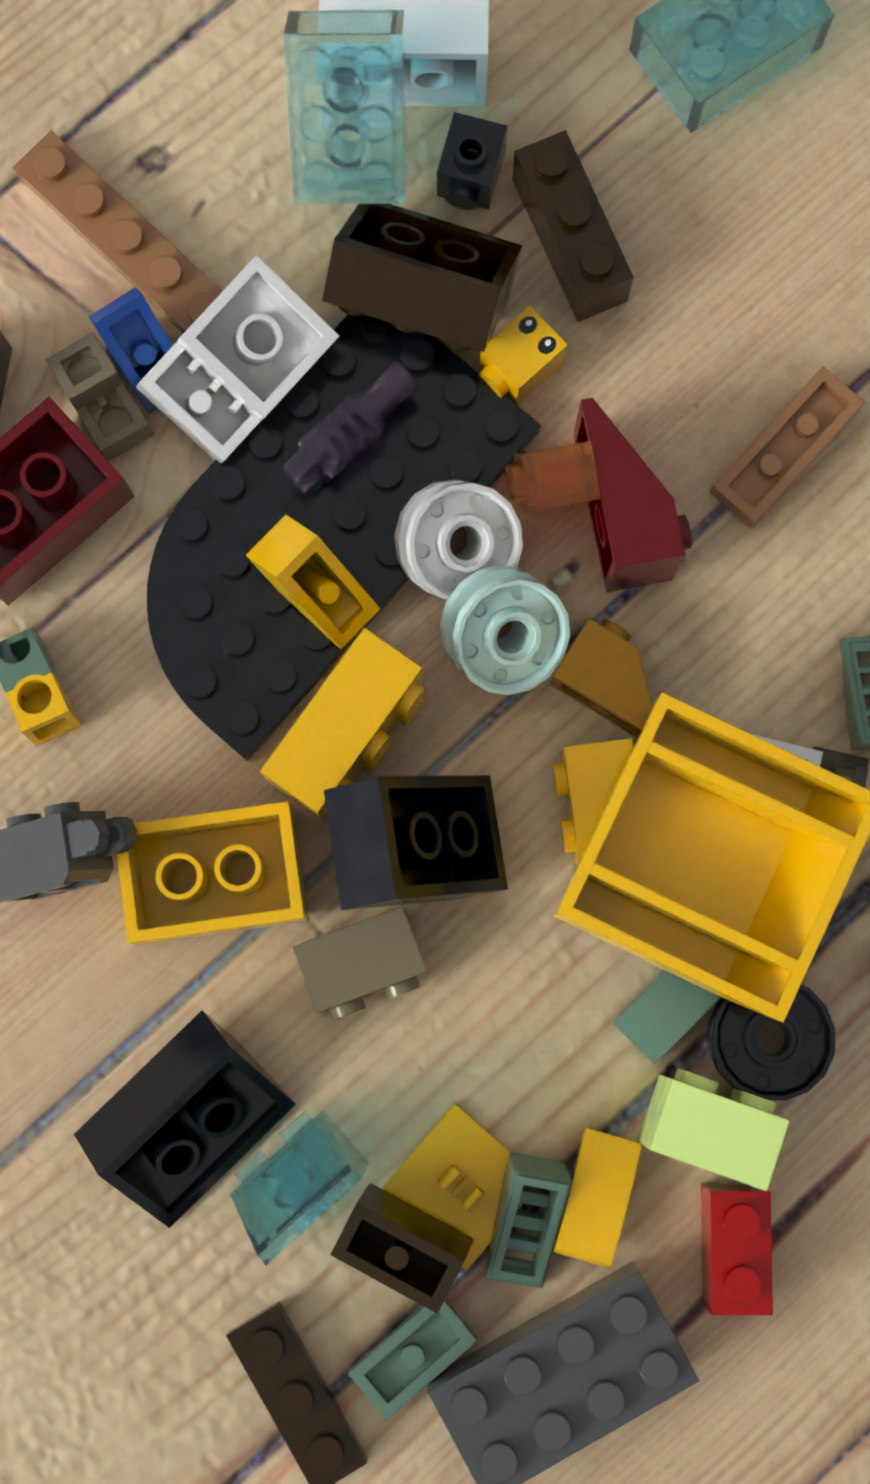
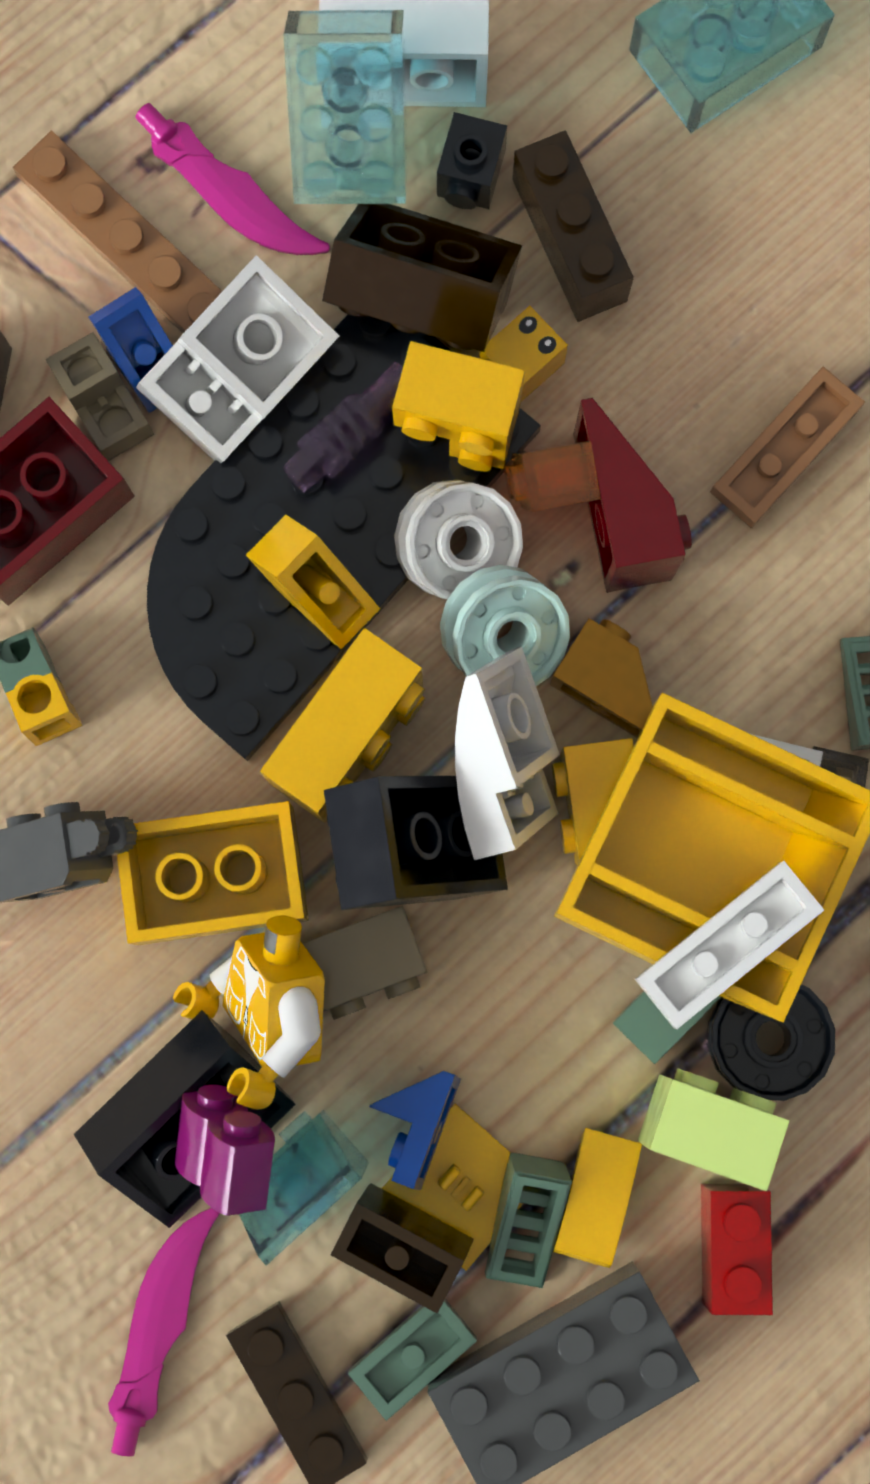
none -> dark pink sword [108,1208,220,1457]
none -> dark pink sword [135,103,330,255]
none -> torso [173,915,325,1110]
none -> magenta brick [175,1085,275,1216]
none -> blue slope [369,1071,461,1190]
none -> yellow brick [392,341,525,472]
none -> white slope [455,646,560,860]
none -> white plate [635,861,824,1029]

